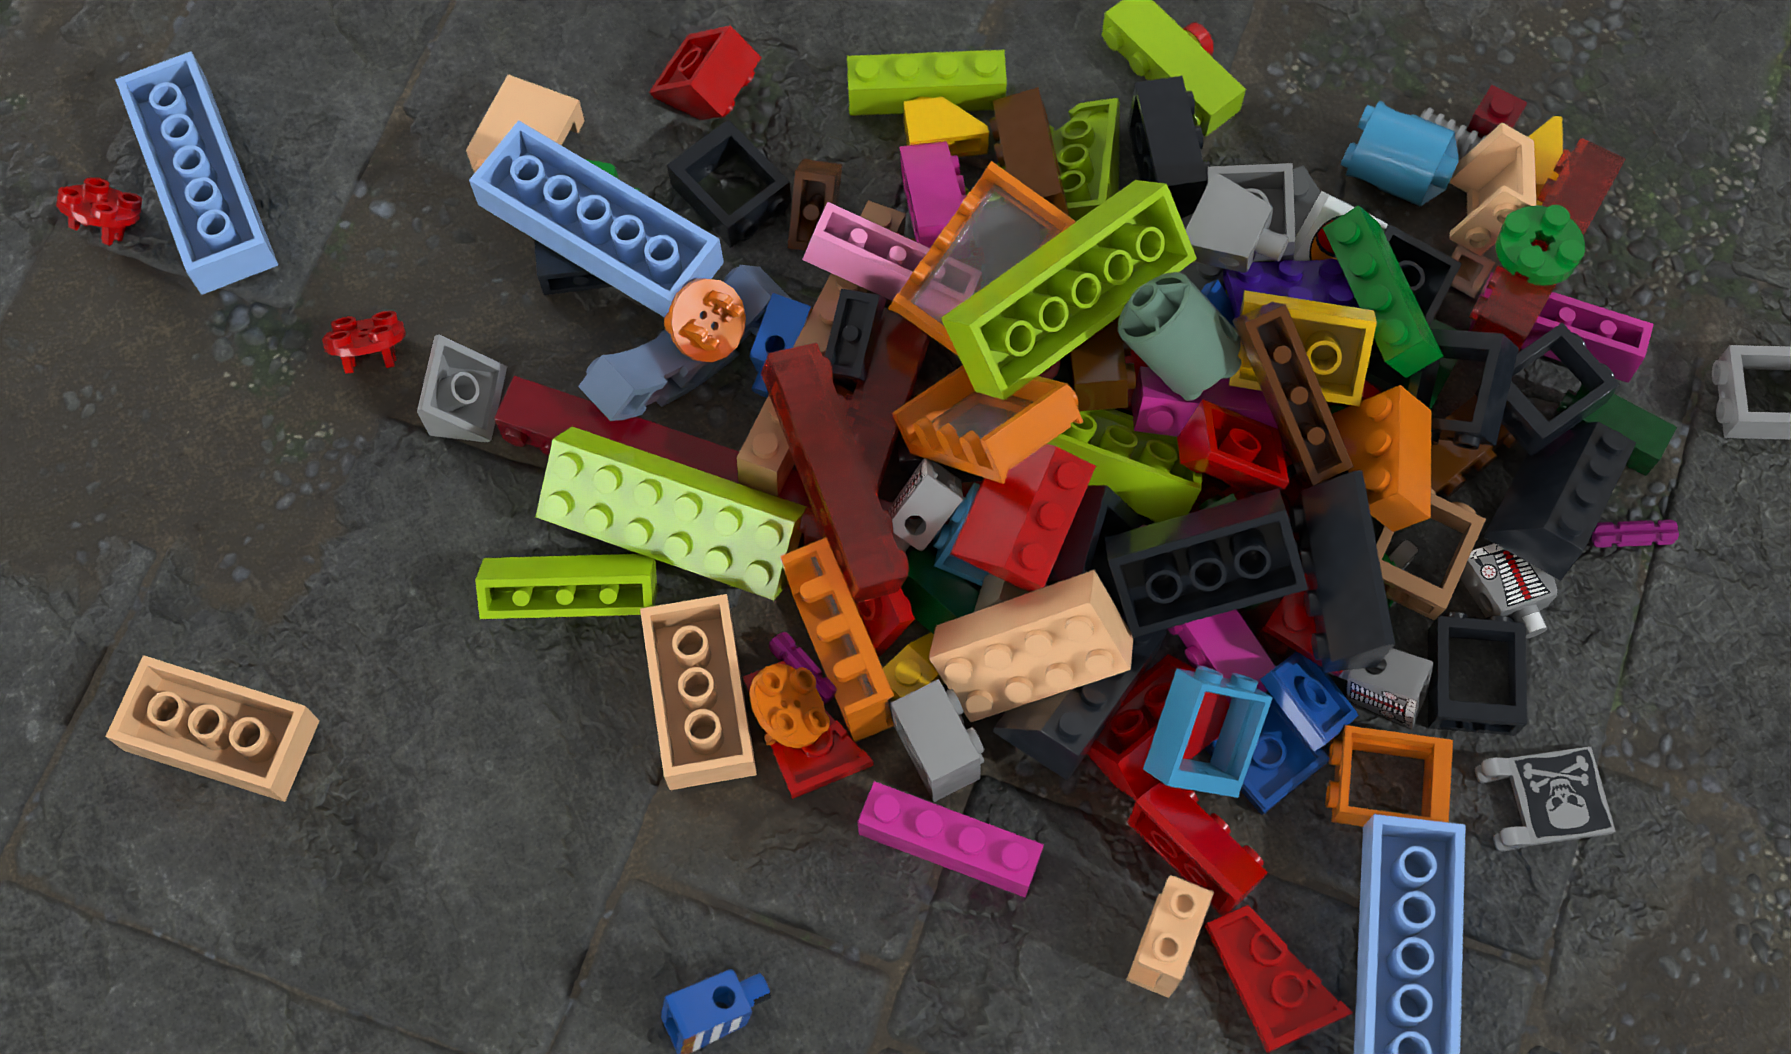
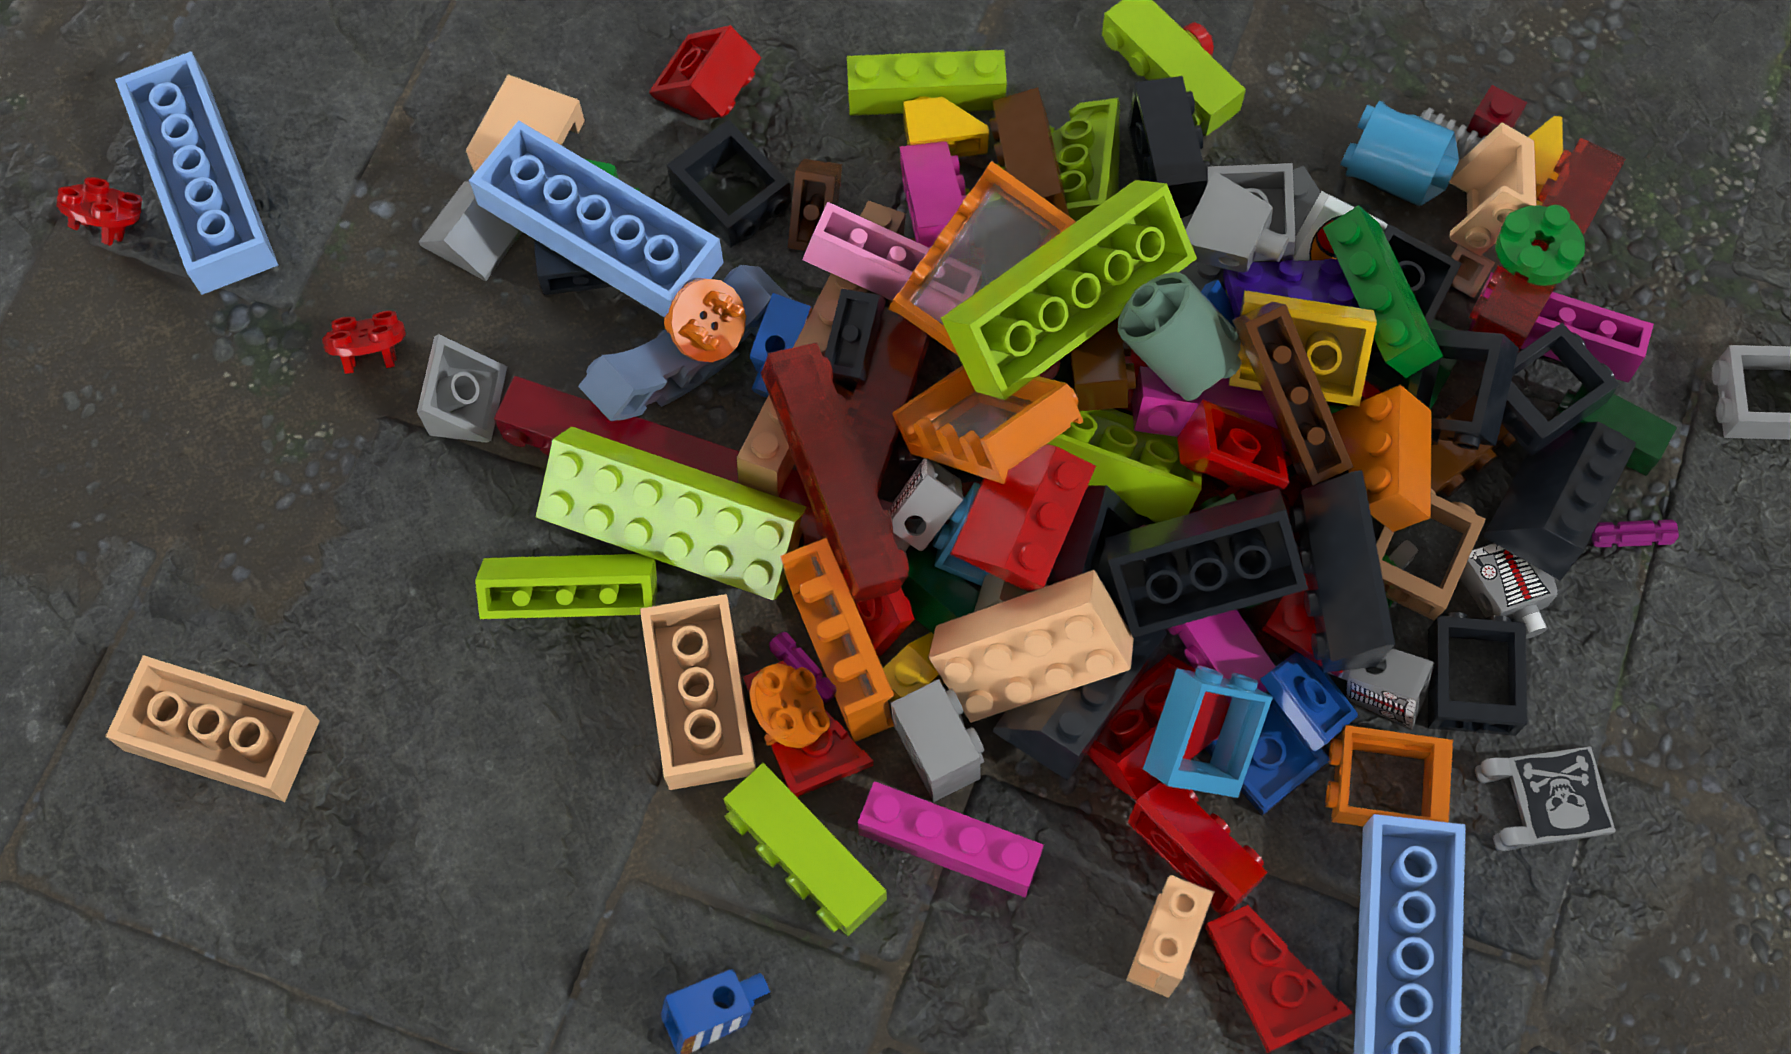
none -> light grey slope [419,181,522,281]
none -> lime brick [724,763,887,937]

